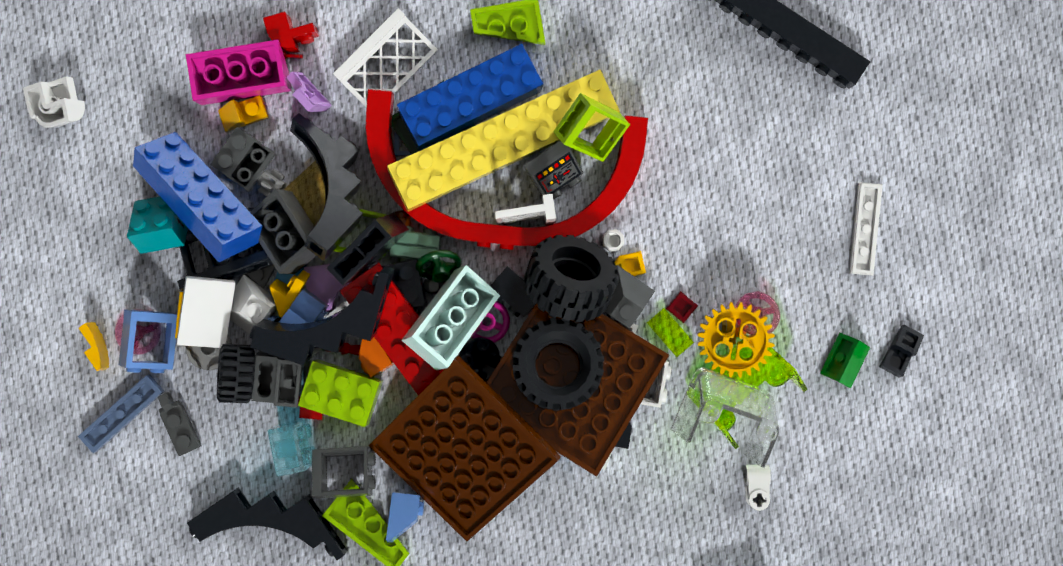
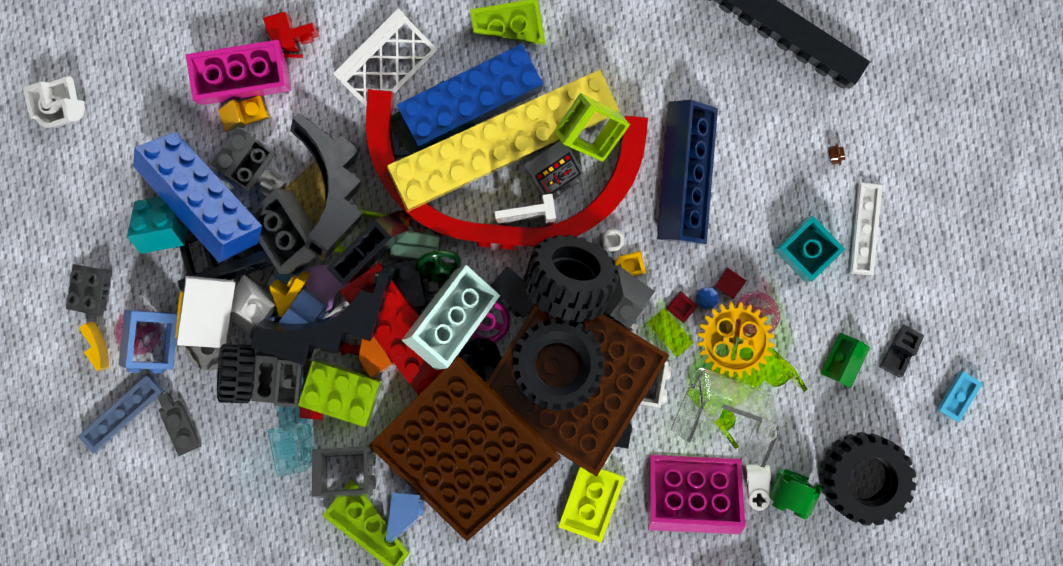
black arch [187,487,348,560] -> none
lavender tile [286,72,331,112] -> none
none -> dark grey hinge [66,264,112,316]
none -> neon yellow plate [558,466,625,543]
none -> dark pink slope [647,455,745,534]
none -> dark blue slope [657,100,718,244]
none -> blue tile [696,288,719,309]
none -> dark red tile [714,268,747,299]
none -> green brick [769,468,823,519]
none -> teal brick [773,216,845,282]
none -> black tyre [819,432,917,526]
none -> reddish brown plate [828,143,845,166]
none -> medium azure plate [936,371,983,423]

